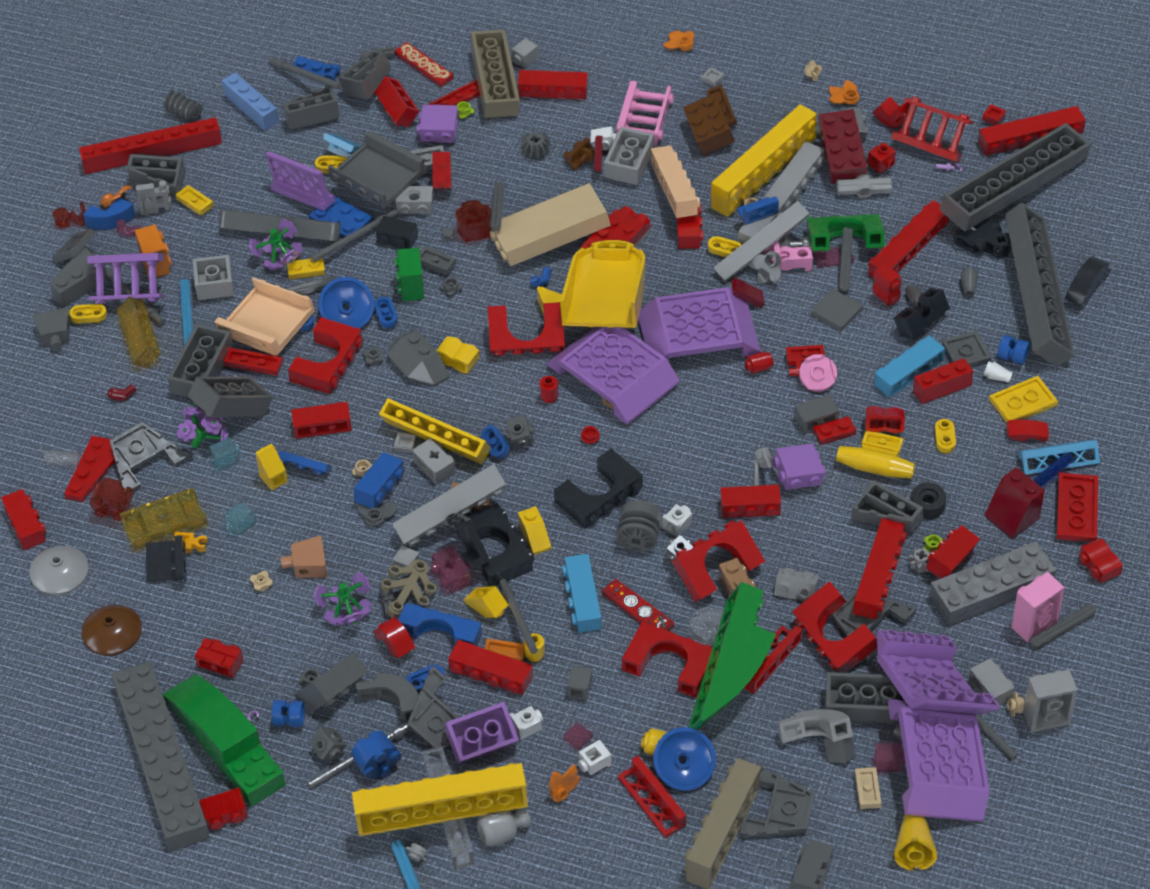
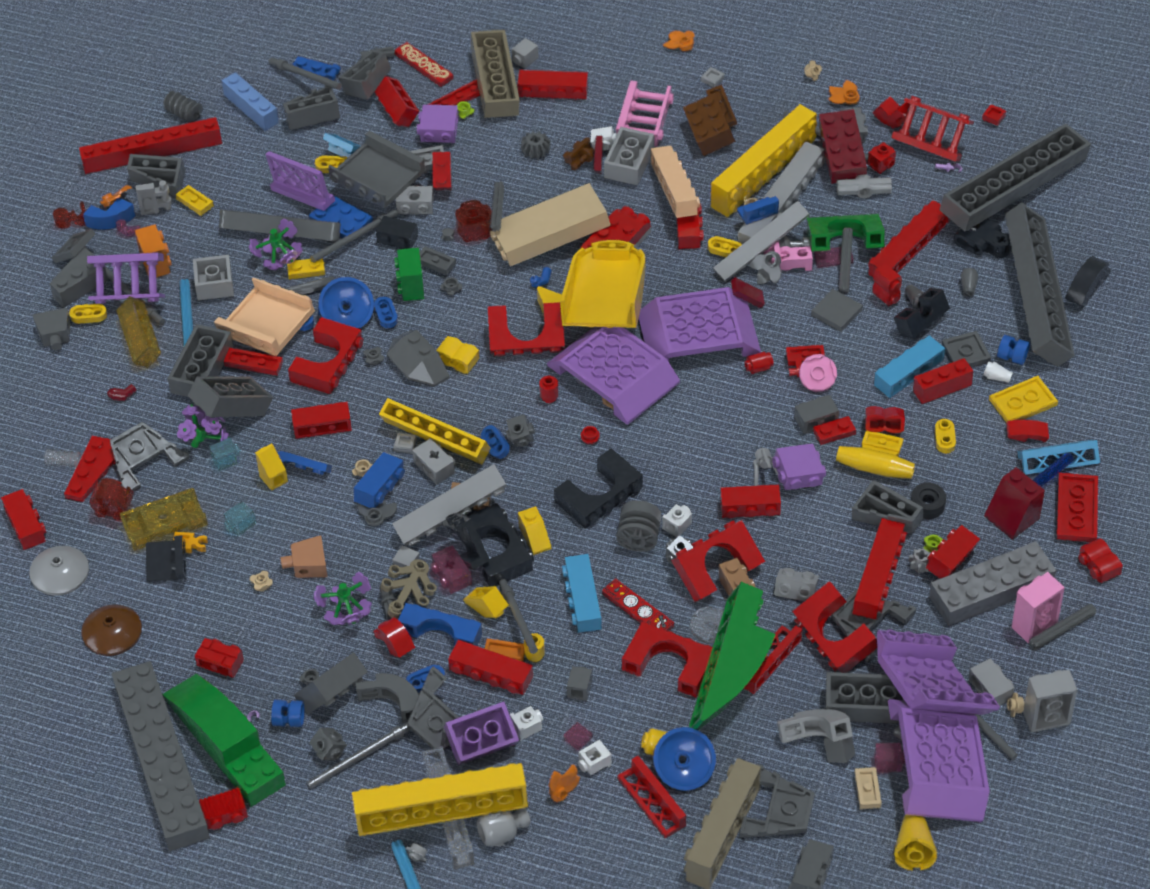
blue brick [351,731,402,779] -> none
red brick [978,106,1086,156] -> none

